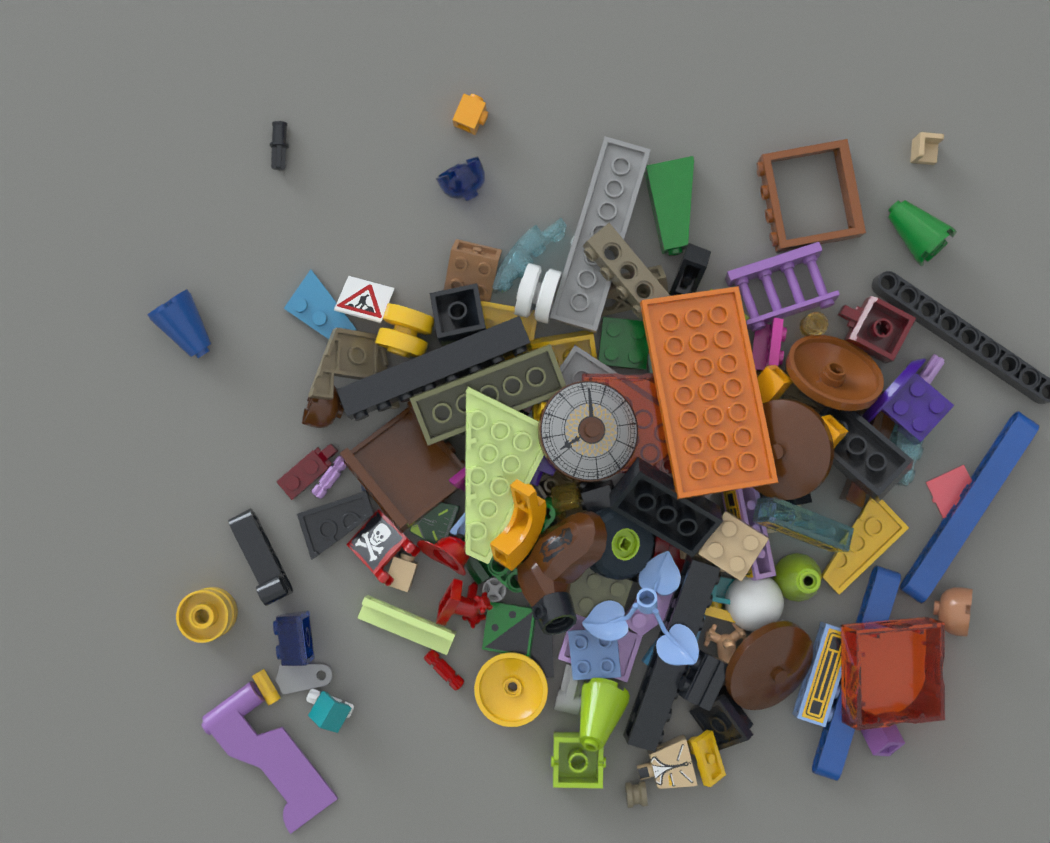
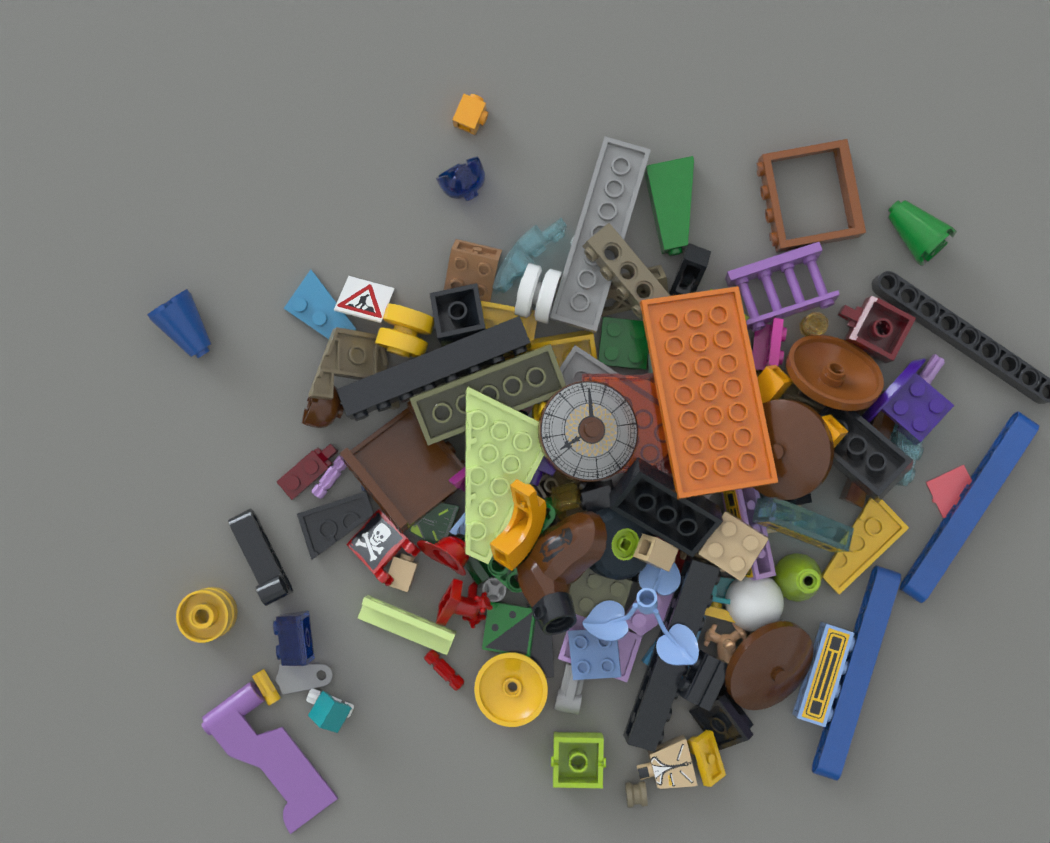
black axle [269,121,289,171] -> none
lime cone [579,678,630,752] -> none
clear red tile [841,617,945,730] -> none
medium lavender panel [861,716,905,756] -> none
tan panel [910,132,944,165] -> none
nougat cylinder [933,587,973,637] -> none
none -> tan brick [633,533,679,572]

